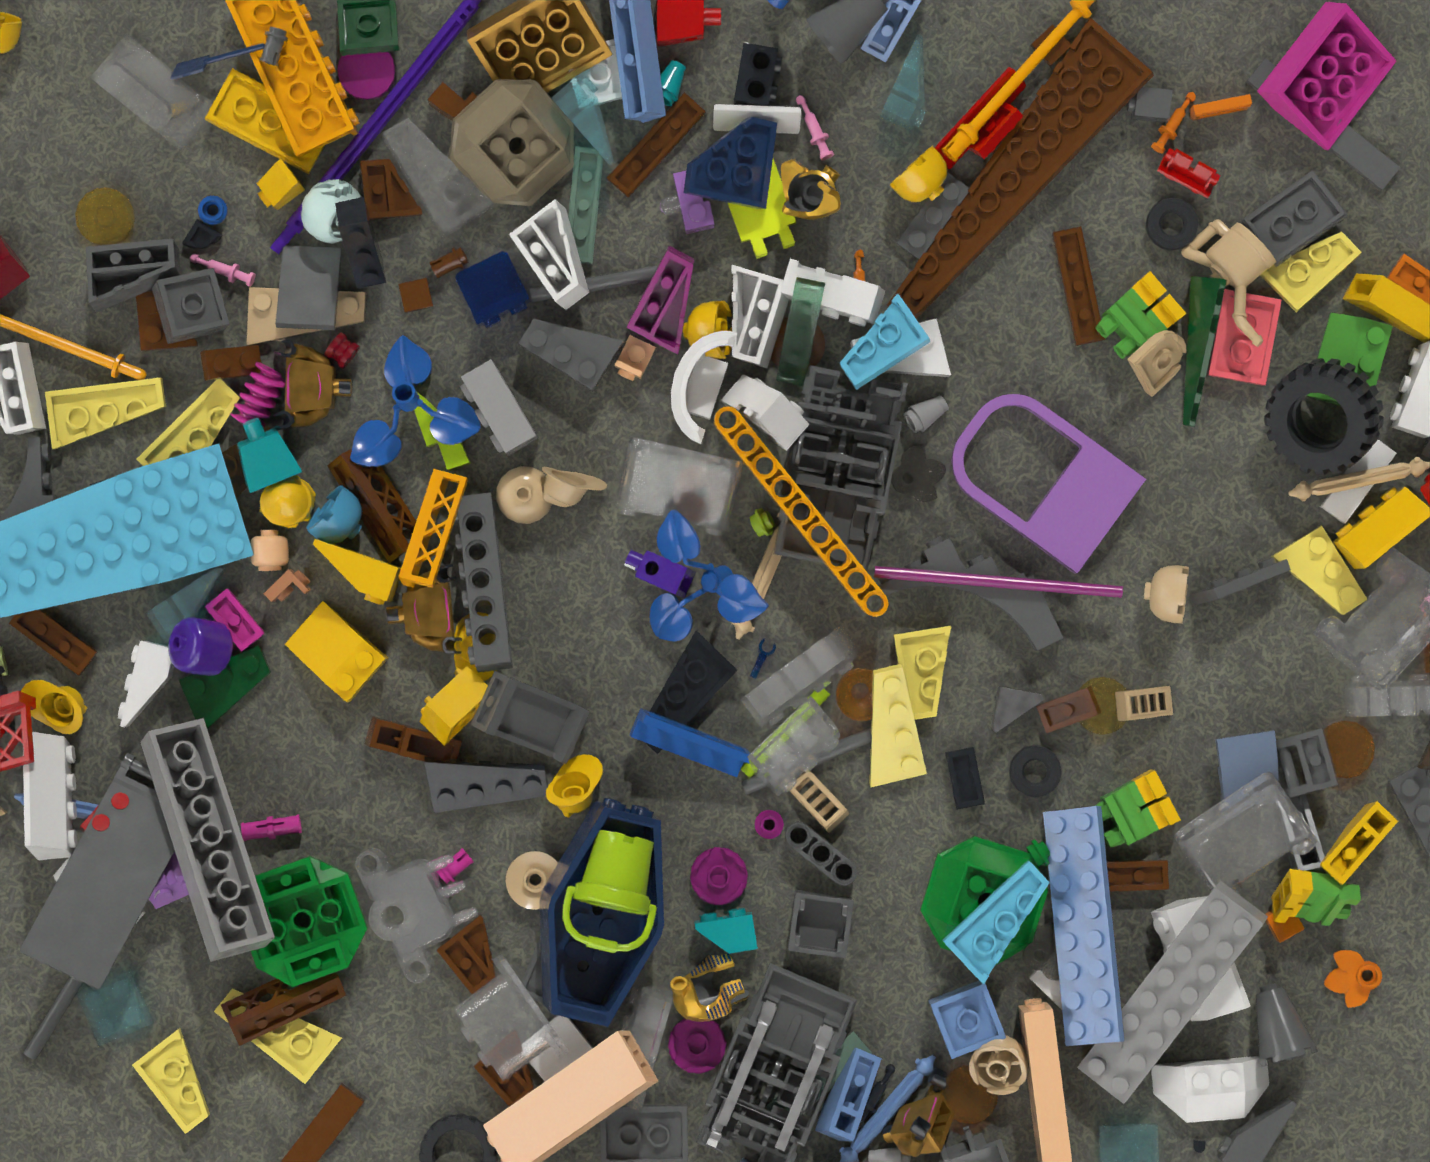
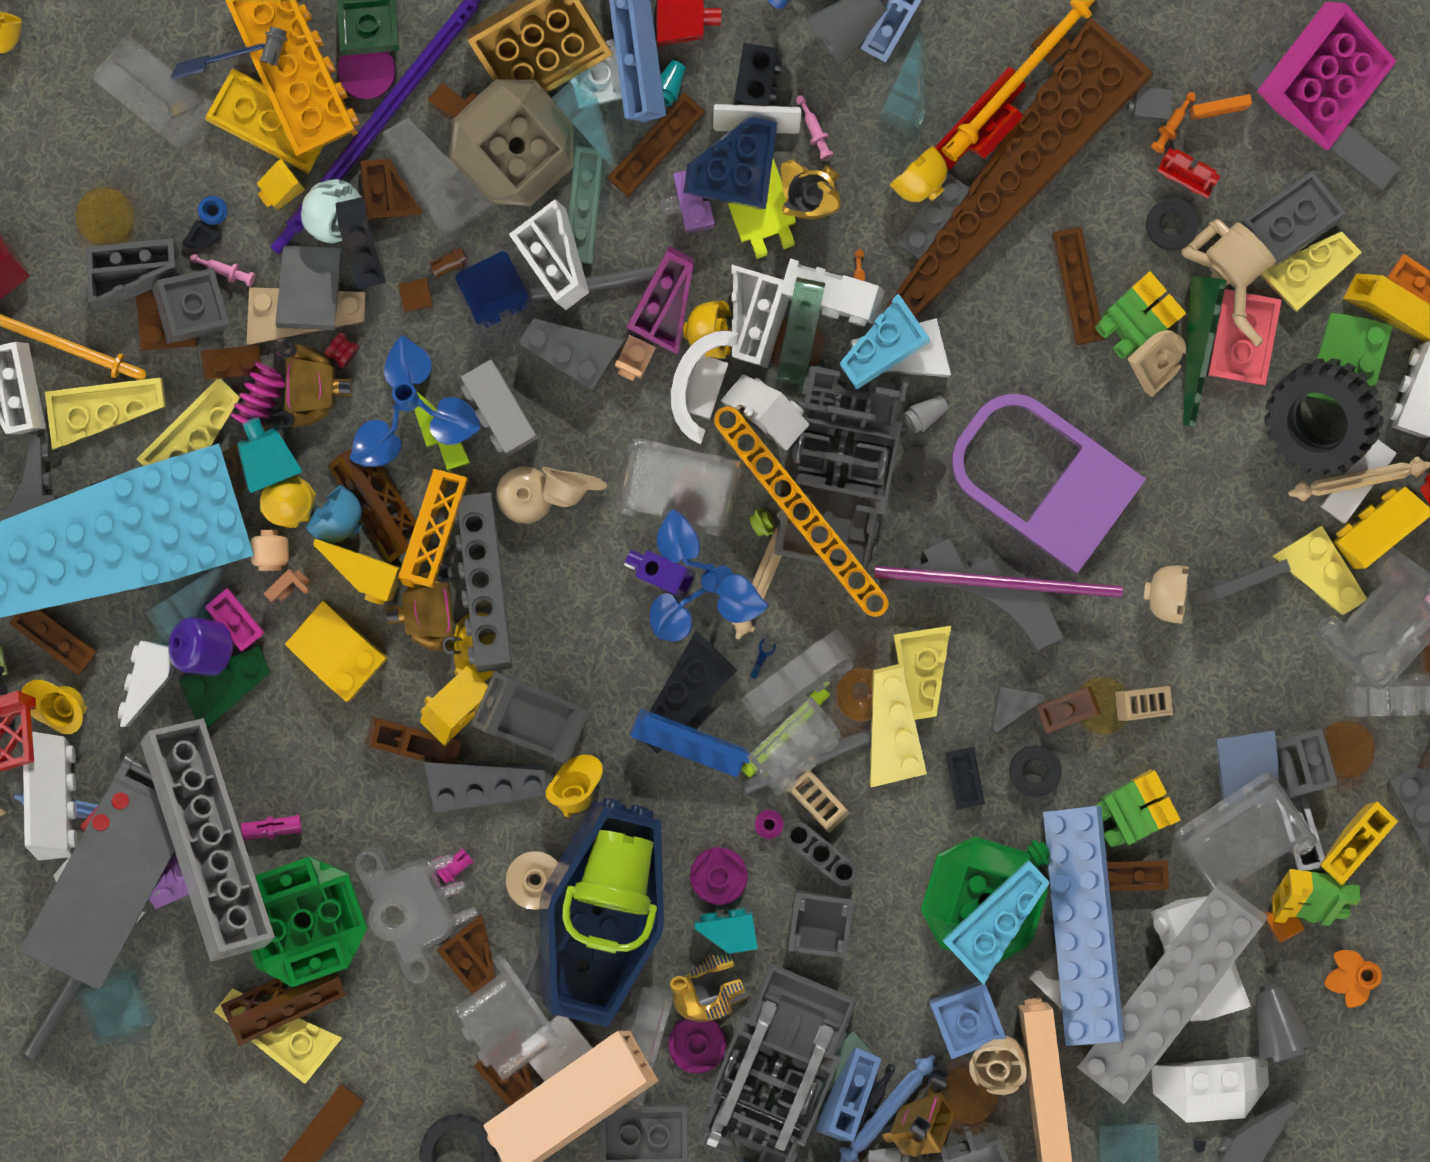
light yellow wing [132,1028,210,1134] -> none

